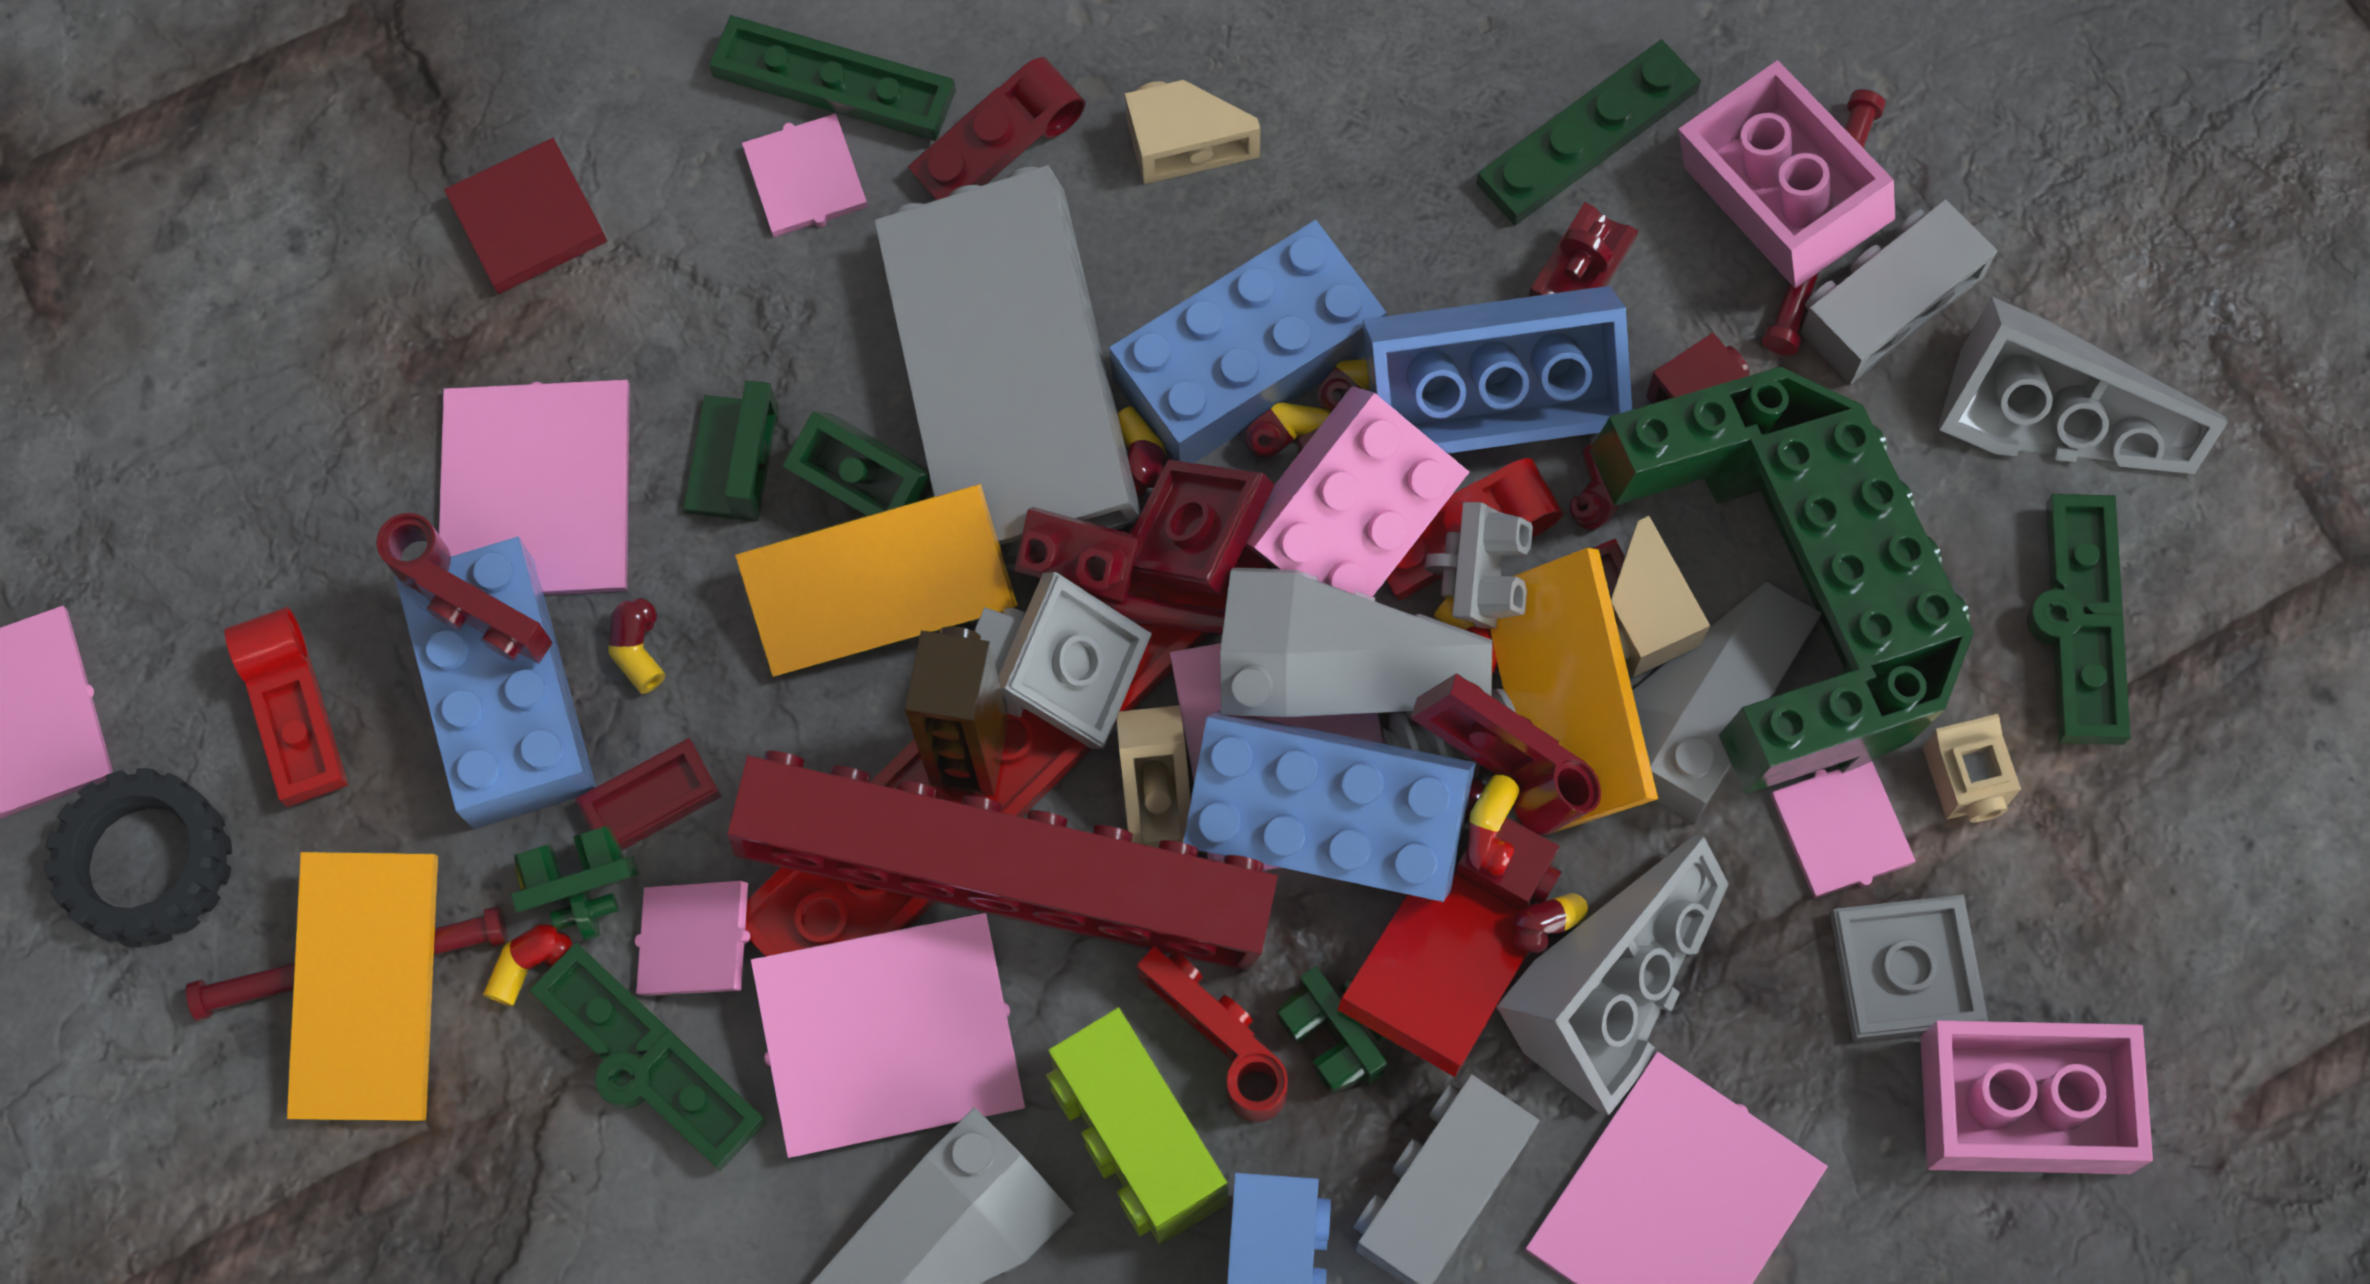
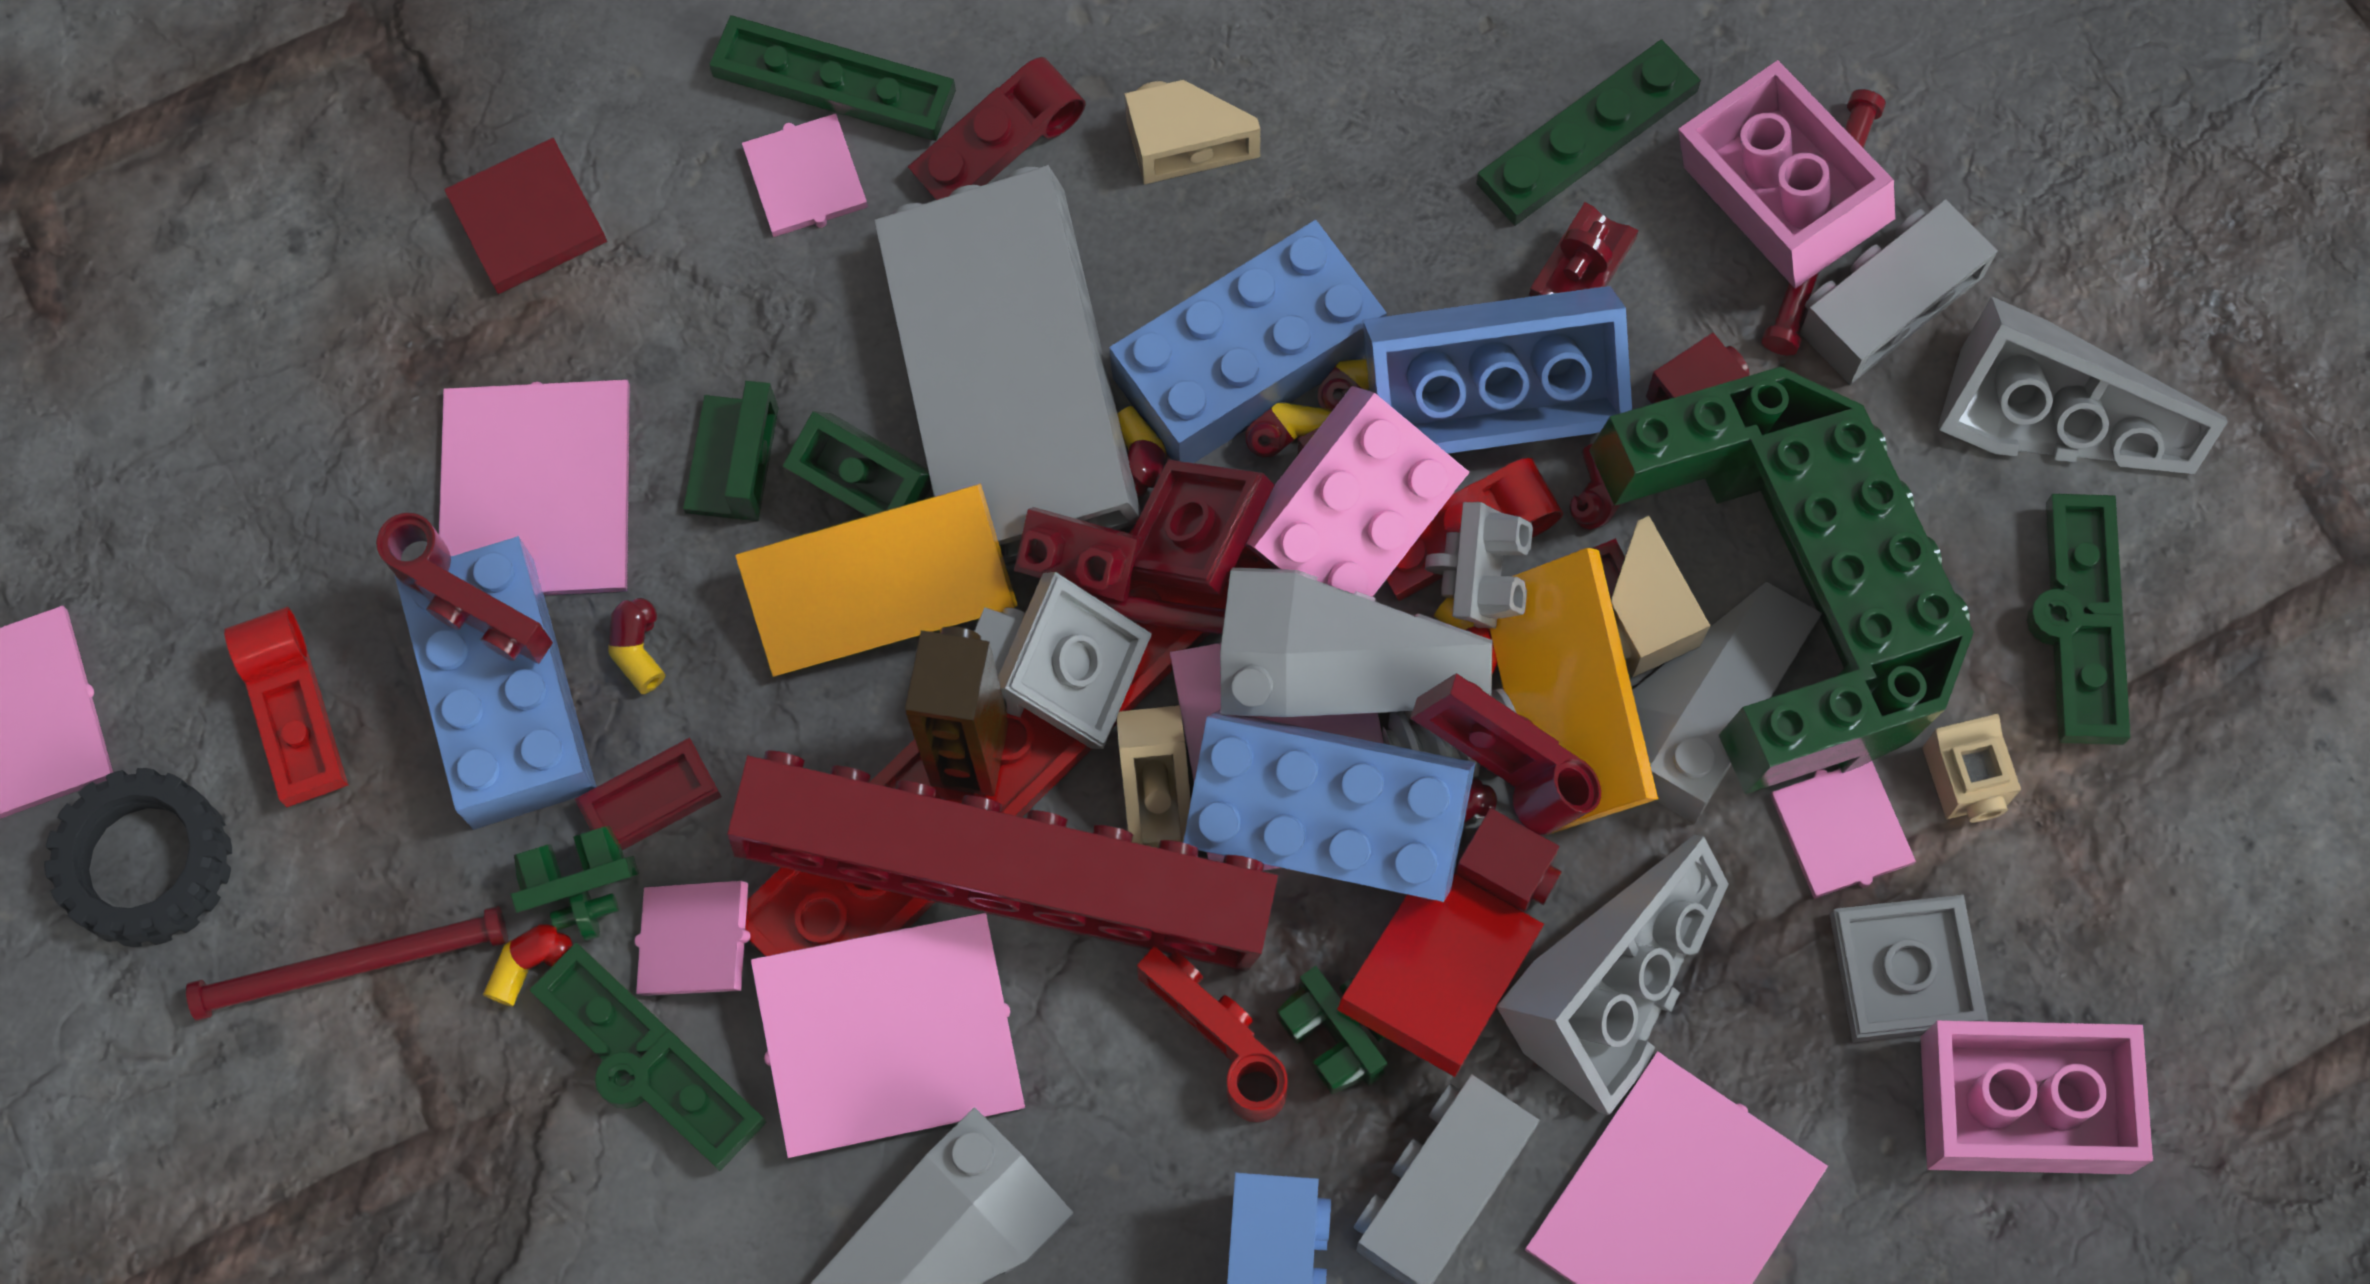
light orange tile [287,852,438,1121] -> none
lime brick [1046,1007,1228,1246] -> none
arm [1468,775,1520,876] -> none
dark red arm [1512,893,1588,953] -> none

